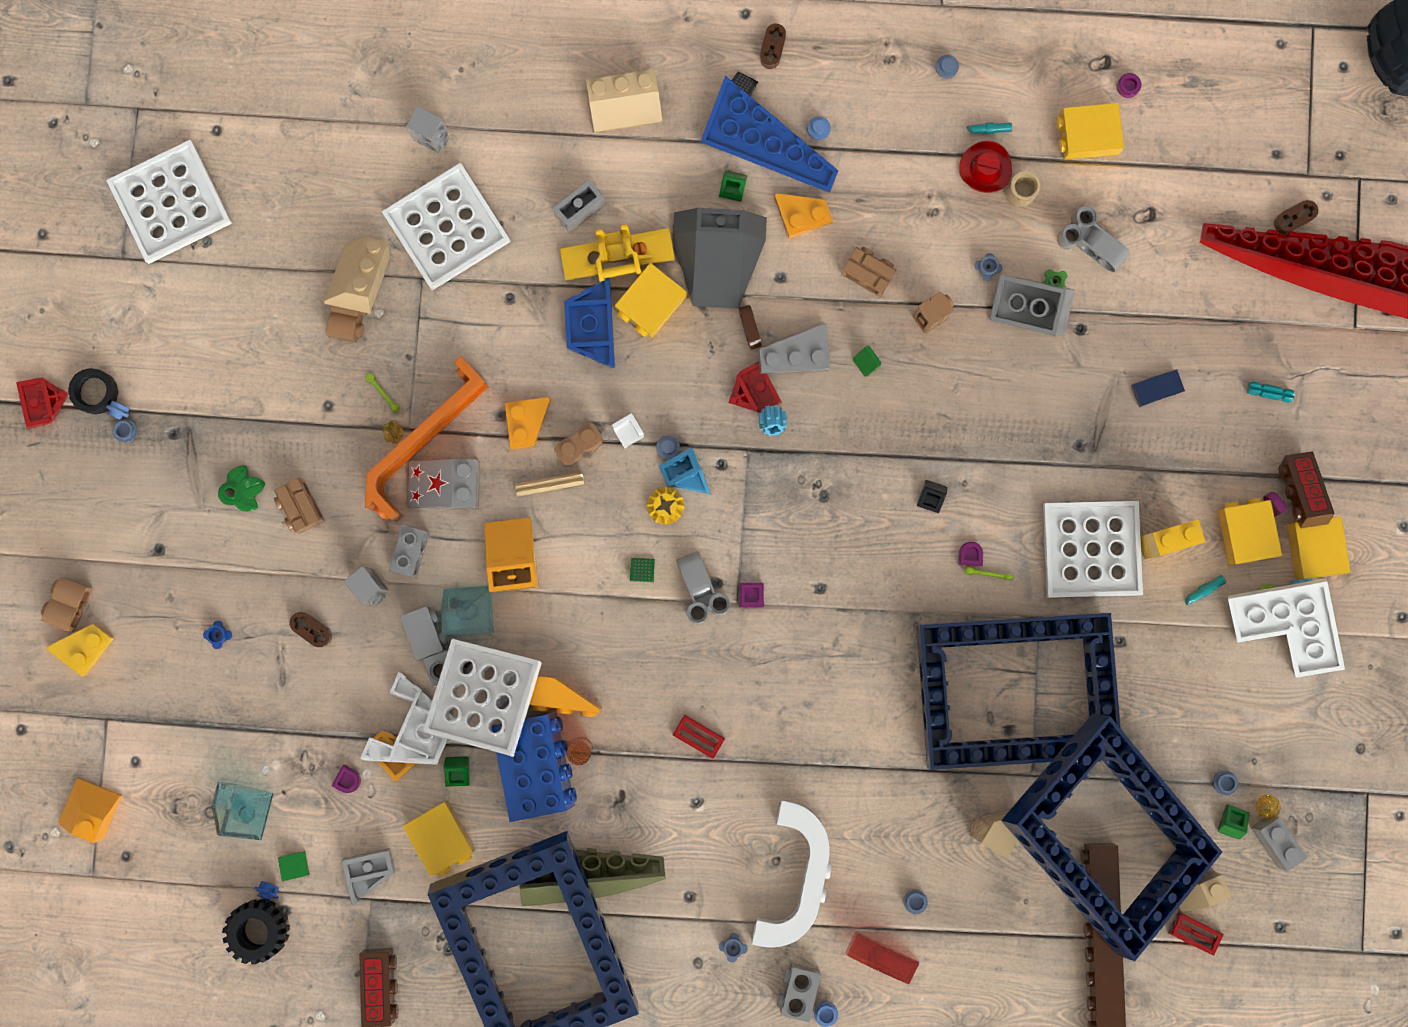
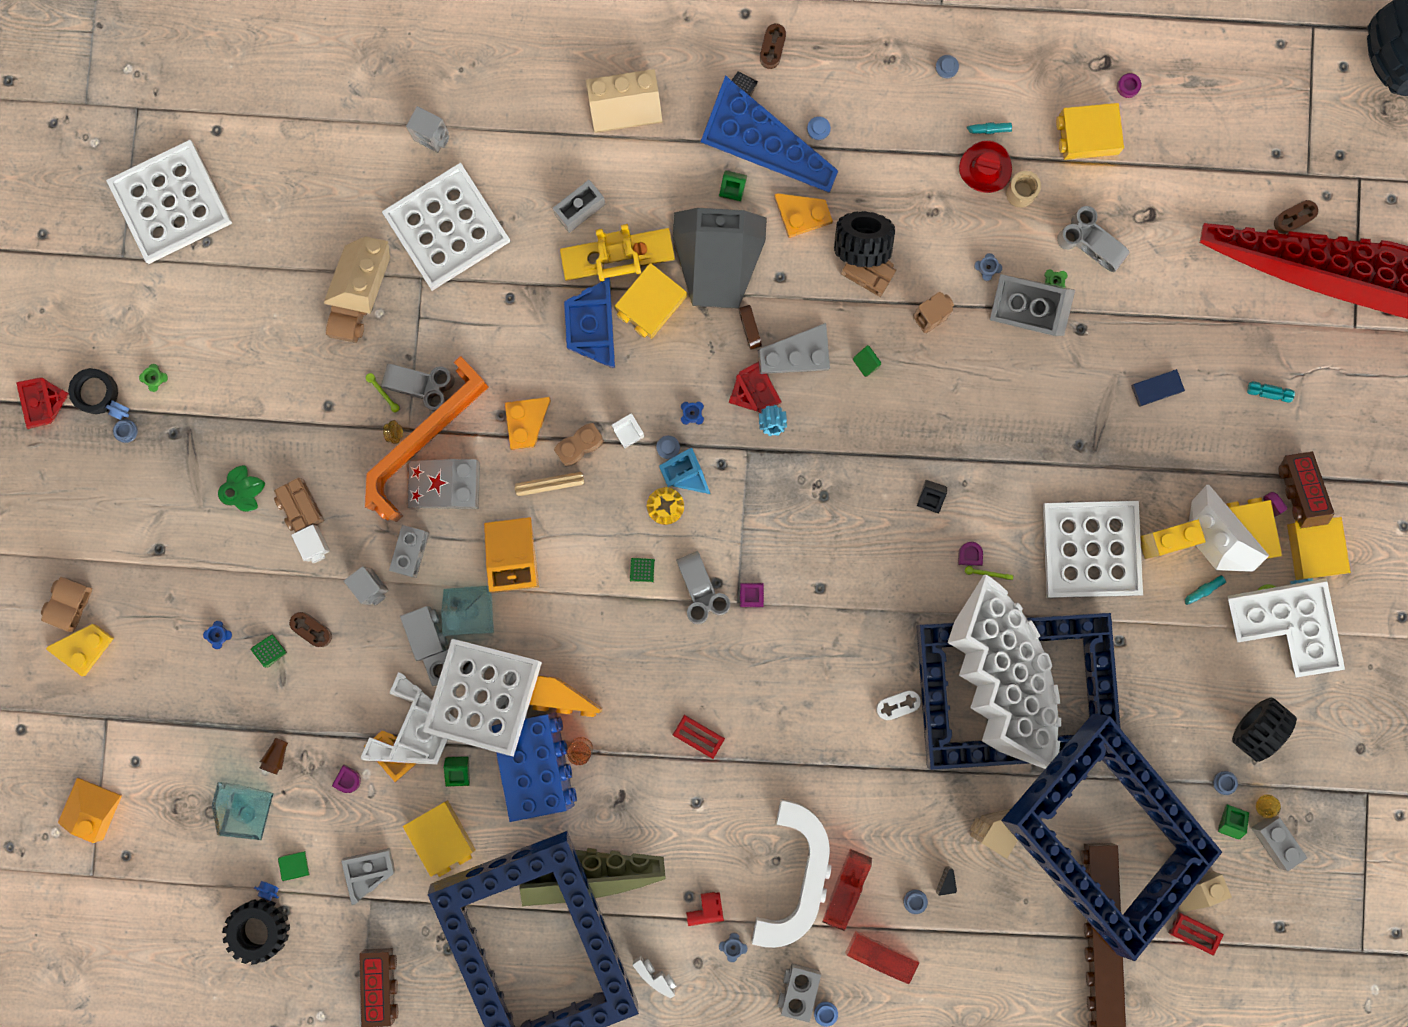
none -> bright green plate [139,364,168,392]
none -> green slope [250,634,287,668]
none -> reddish brown cone [259,738,288,775]
none -> white brick [292,525,330,563]
none -> light grey piece [381,364,455,412]
none -> white slope [632,956,677,998]
none -> blue plate [681,401,704,425]
none -> red piece [686,892,724,926]
none -> clear red slope [822,849,872,931]
none -> black tyre [834,211,895,268]
none -> white beam [876,691,921,720]
none -> black slope [936,866,957,896]
none -> white brick [948,575,1061,769]
none -> white wedge [1189,485,1269,572]
none -> black tyre [1232,697,1297,762]

